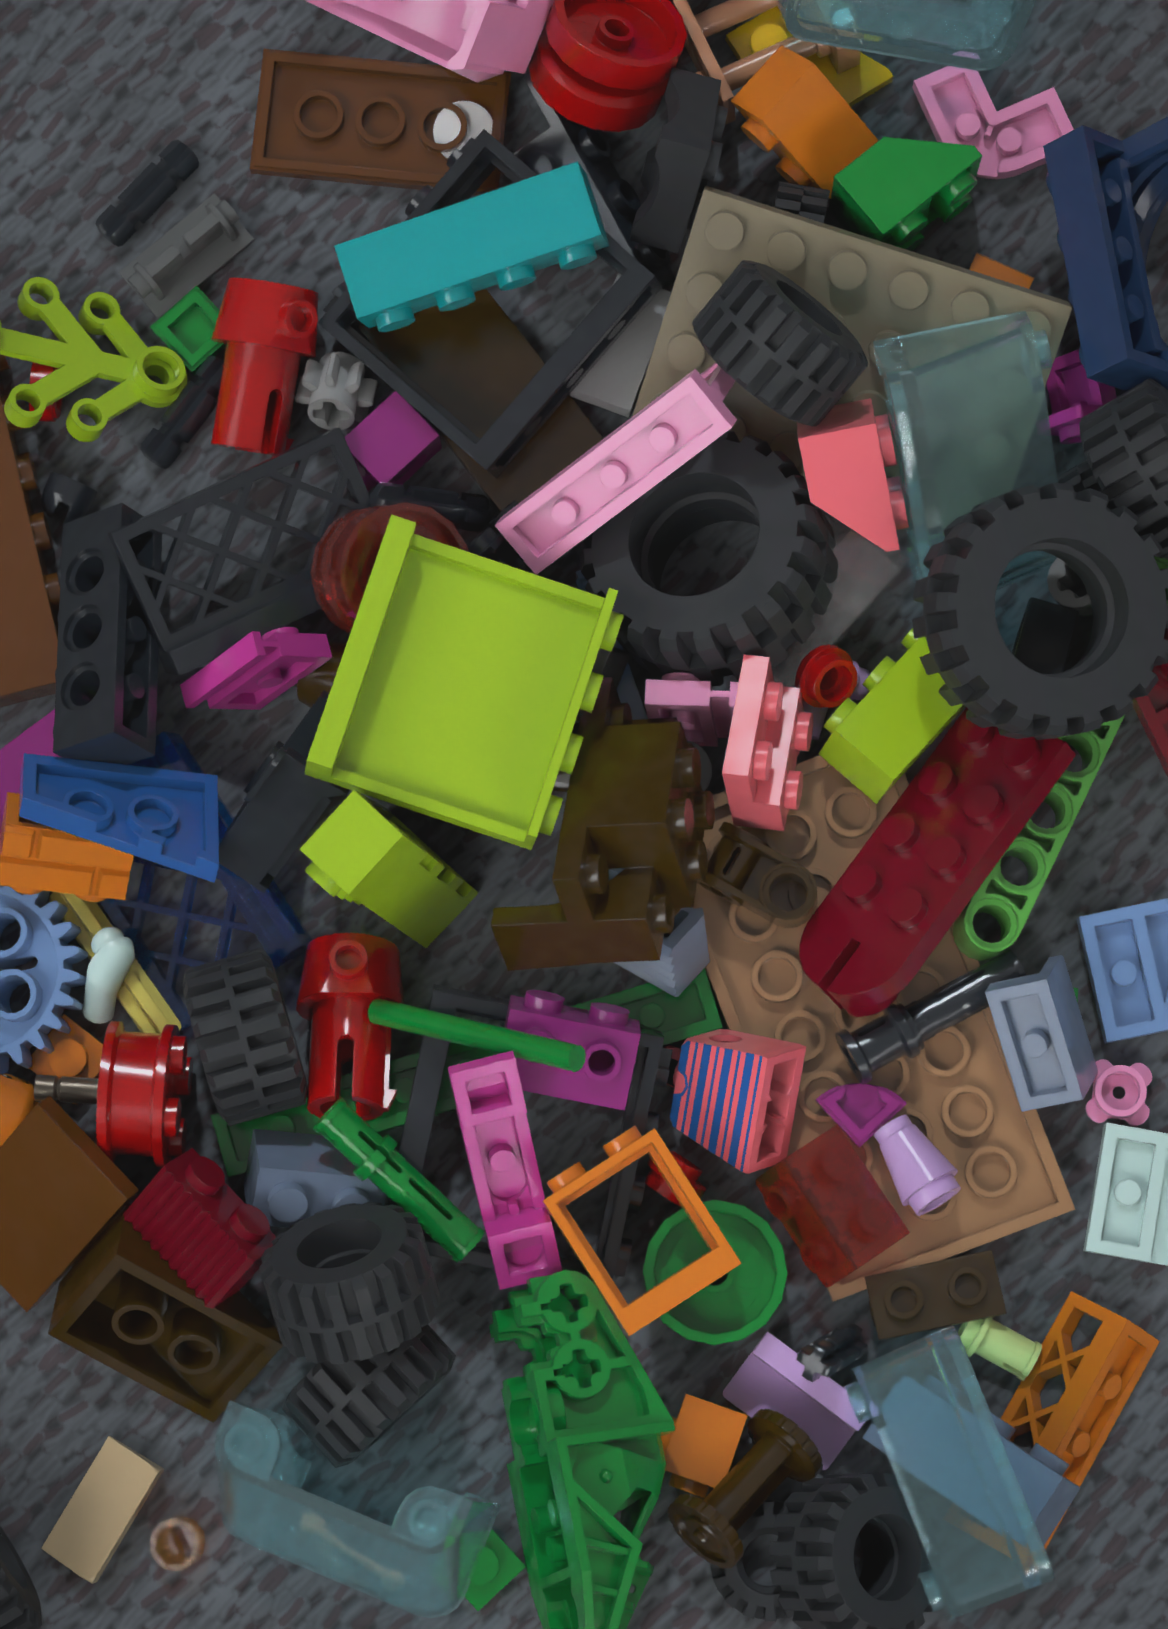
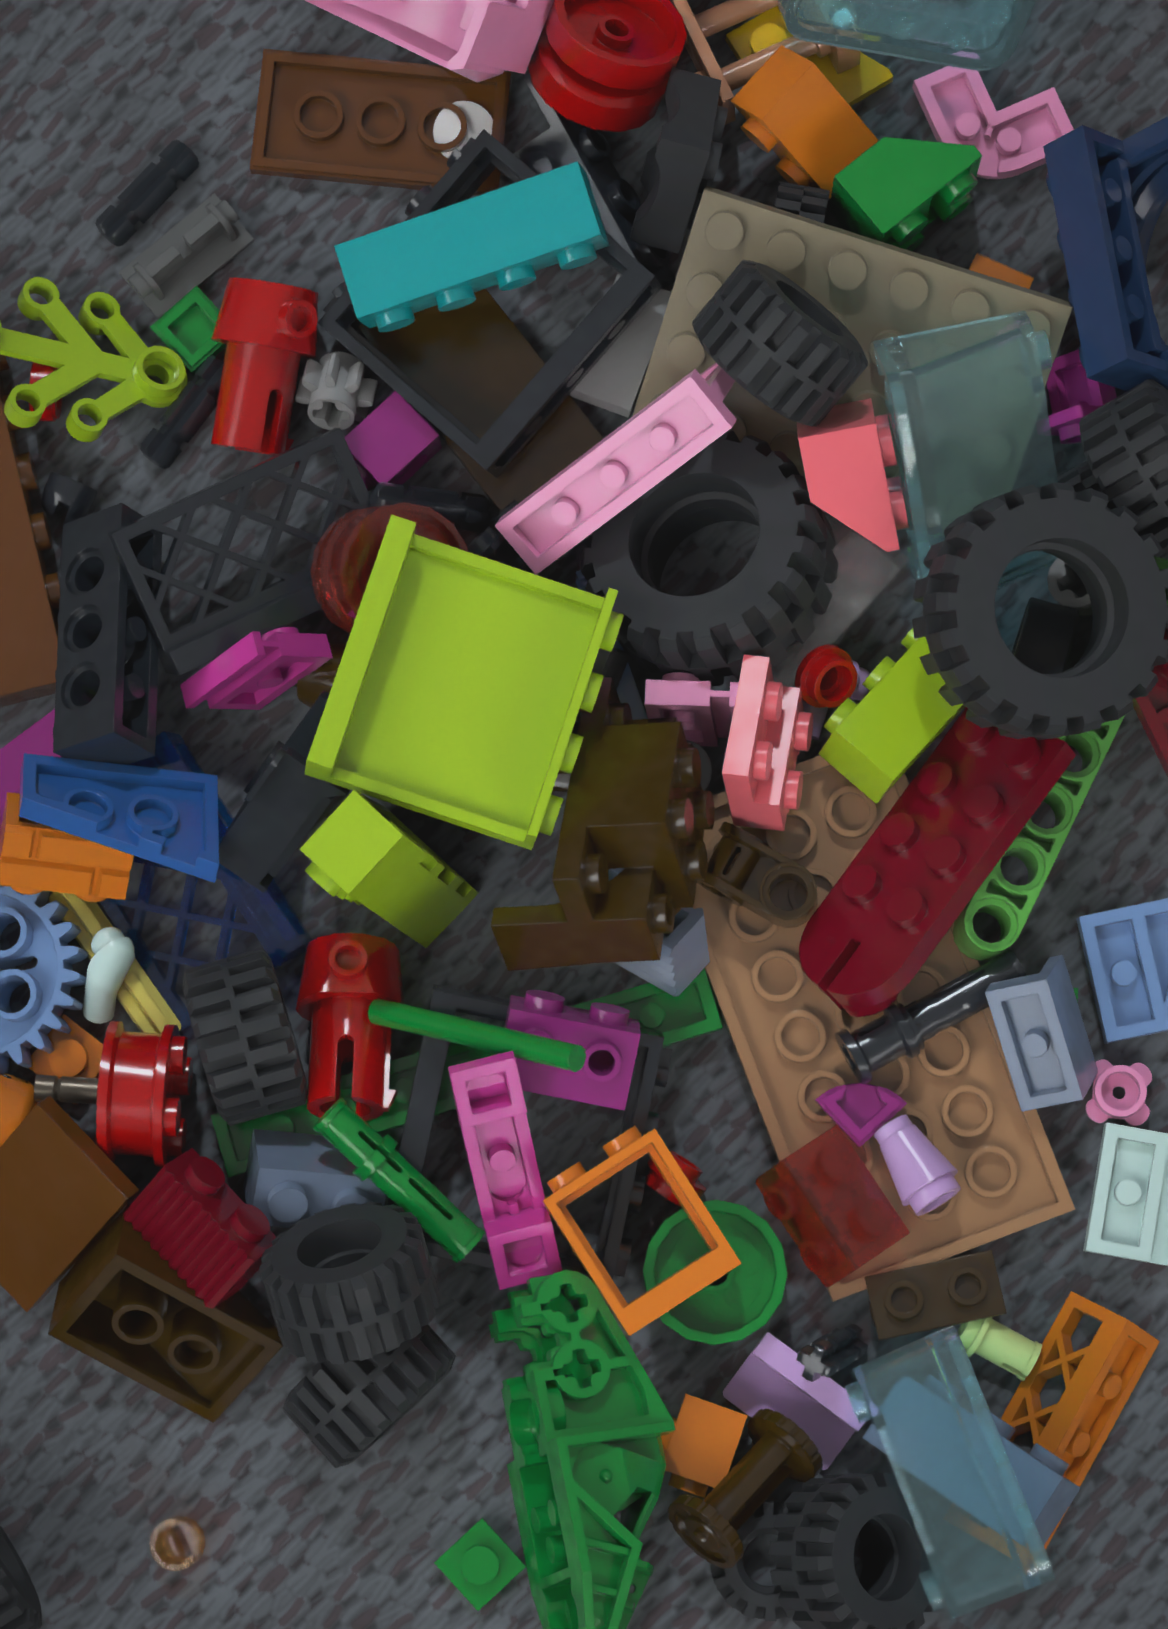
tan slope [41,1436,164,1584] -> none
clear light blue windscreen [214,1400,501,1618] -> none
coral torso [664,1029,806,1174] -> none

